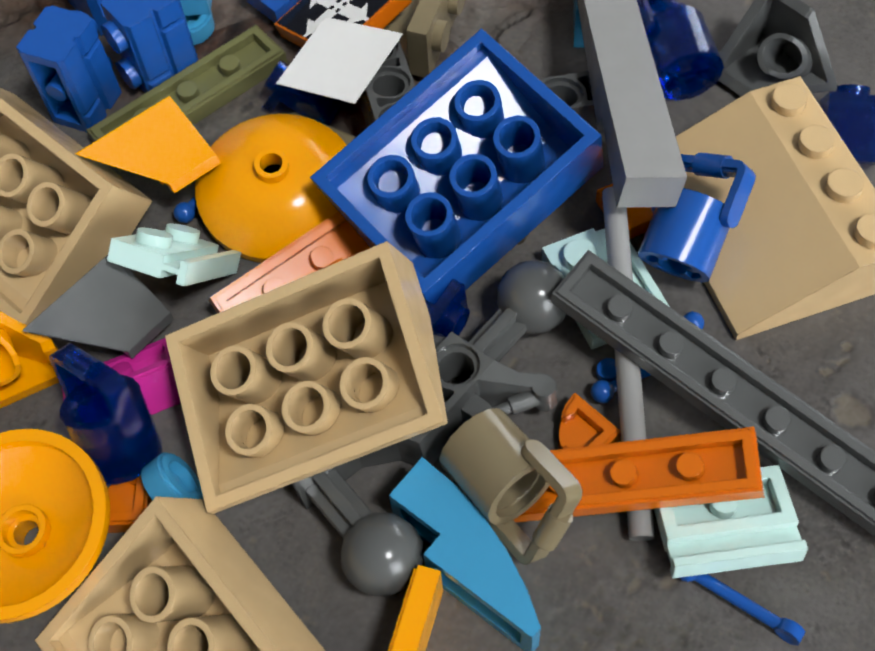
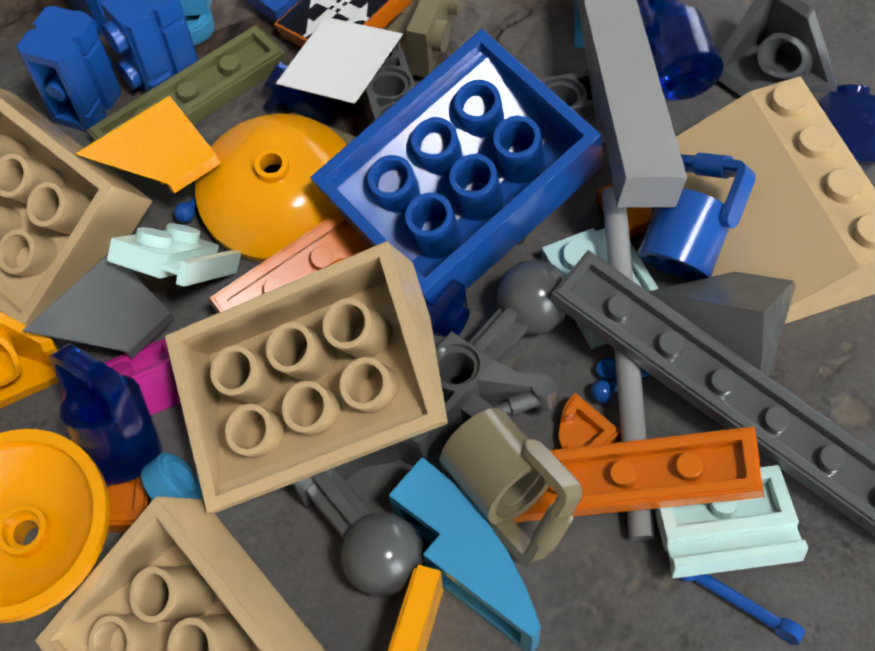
none -> dark grey slope [648,272,796,377]

